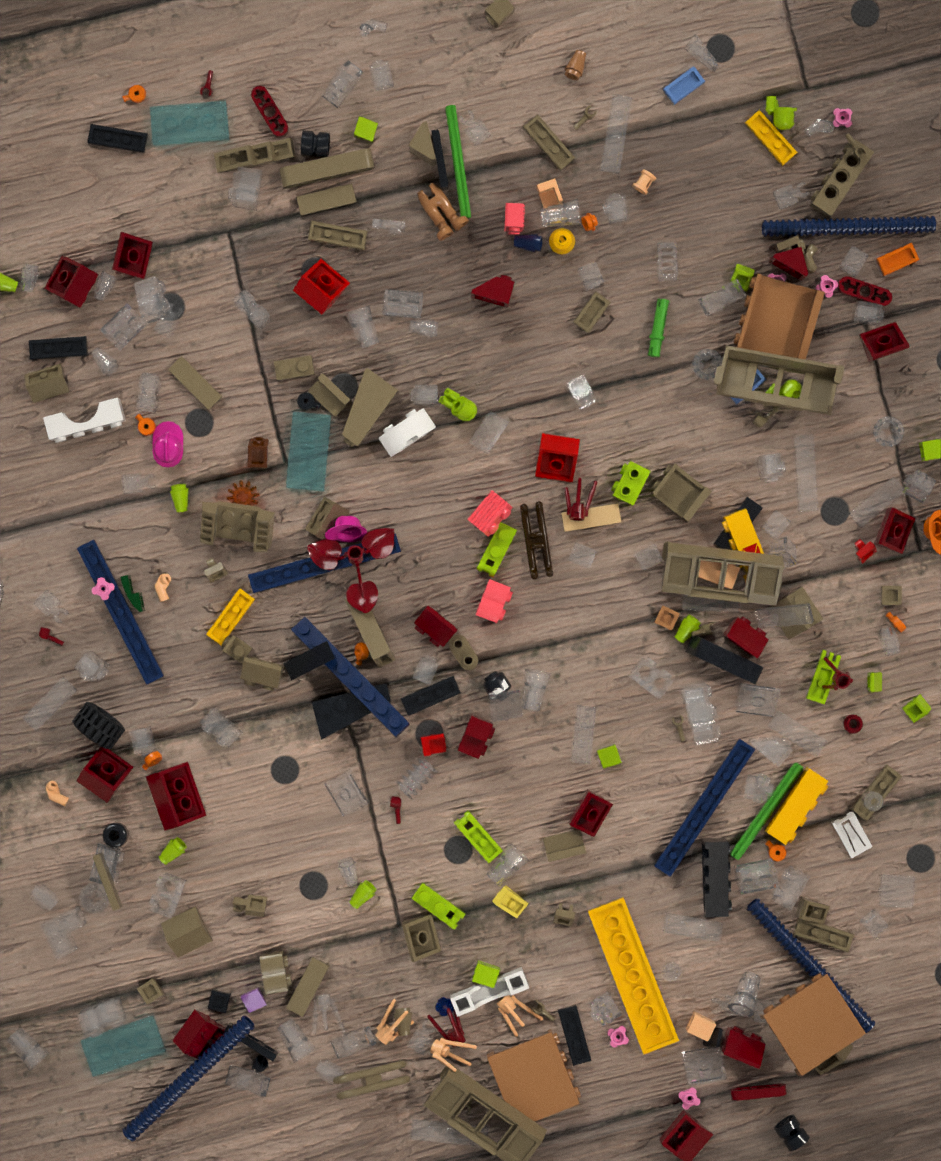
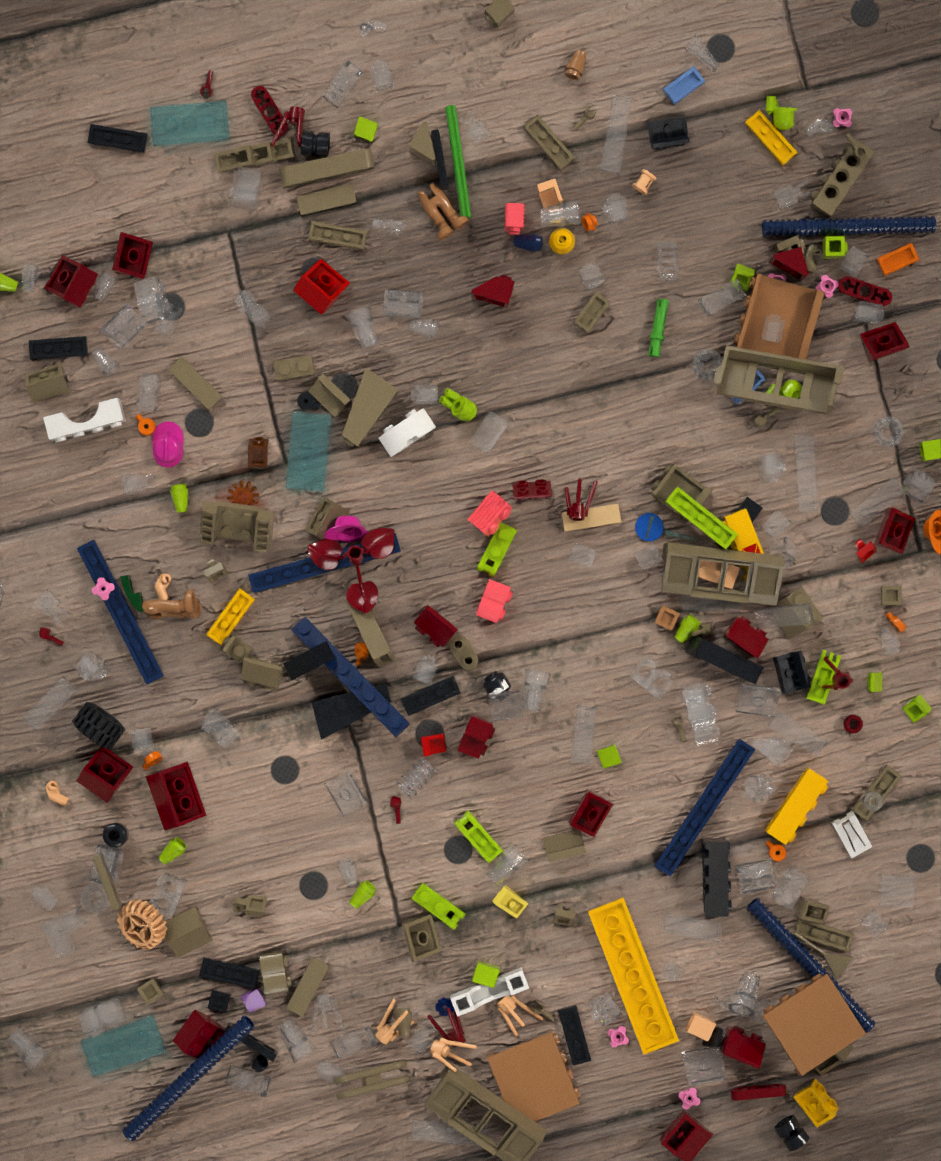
orange piece [122,85,146,103] -> none
dark brown piece [520,501,554,580] -> none
red slope [535,433,580,482] -> none
clear bracket [566,375,596,409] -> none
lime brick [611,461,651,506] -> none
bright green axle [730,762,803,860] -> none
none -> light nougat gear [117,899,168,950]
none -> medium nougat piece [142,590,201,619]
none -> black tile [199,957,260,989]
none -> dark red plant [270,106,305,147]
none -> dark red hinge [512,479,552,501]
none -> blue piece [635,513,698,542]
none -> black bracket [647,115,690,150]
none -> lime plate [665,486,738,550]
none -> clear brick [760,314,785,343]
none -> black bracket [773,650,811,695]
none -> dark tan piece [793,932,853,980]
none -> yellow bracket [794,1079,838,1127]
none -> lime brick [822,236,848,259]

